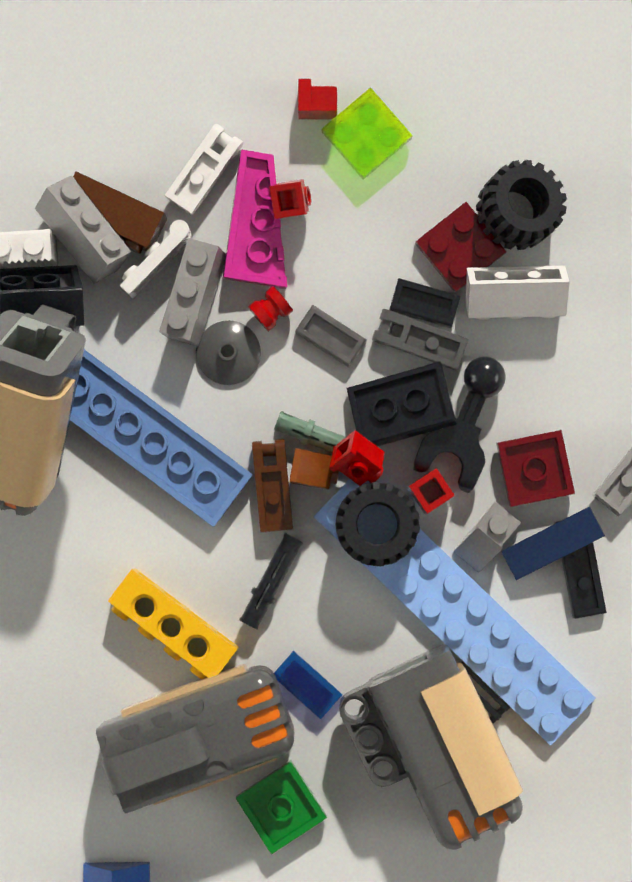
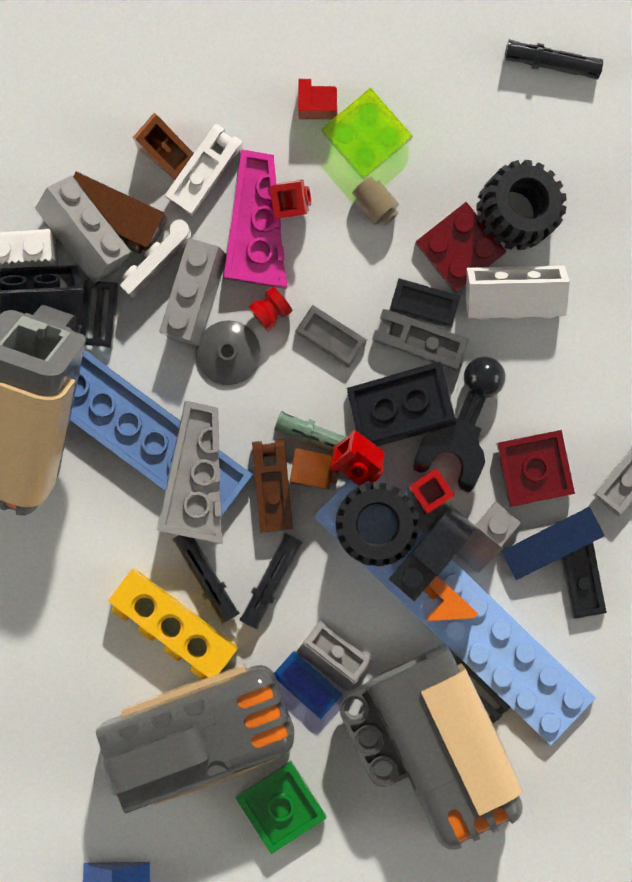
none -> black tile [80,280,119,348]
none -> dark orange slope [132,113,194,179]
none -> light grey wing [157,401,222,544]
none -> black pin [172,535,240,624]
none -> light grey slope [297,620,372,691]
none -> dark tan brick [352,176,399,226]
none -> black arch [388,504,475,601]
none -> orange slope [424,576,478,621]
none -> black pin [504,39,603,80]

